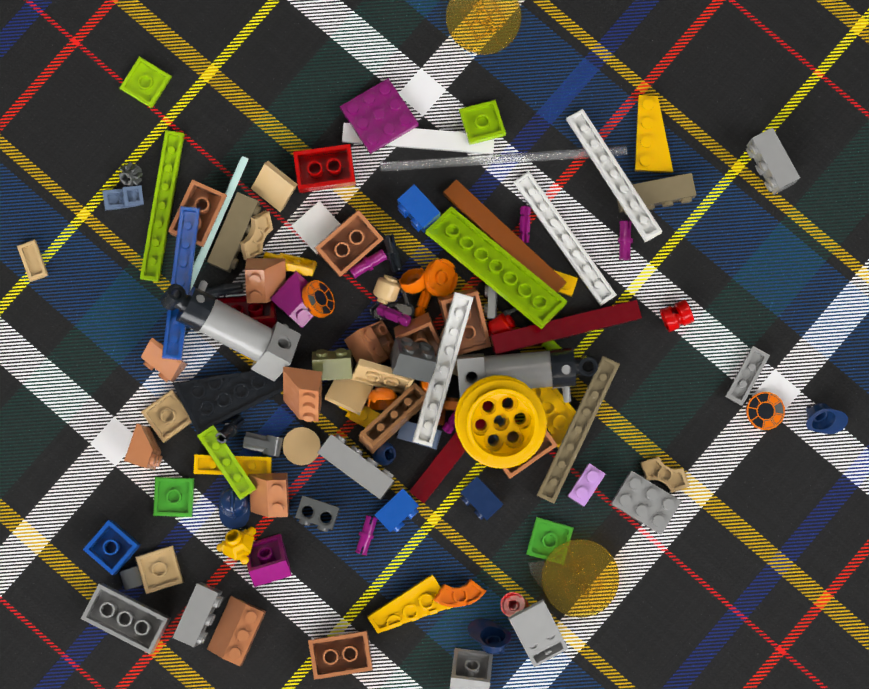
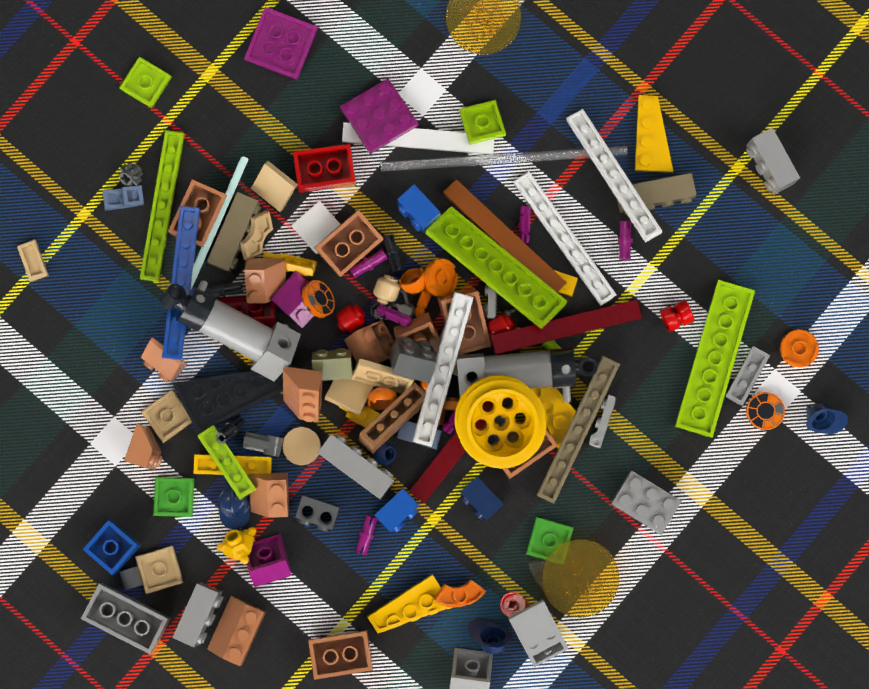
lavender brick [567,463,605,507] -> none
tan tile [640,456,690,493] -> none
none -> magenta plate [244,7,318,80]
none -> red head [337,304,366,333]
none -> light grey hinge [589,395,616,448]
none -> lime plate [675,280,755,438]
none -> orange tile [780,329,819,368]

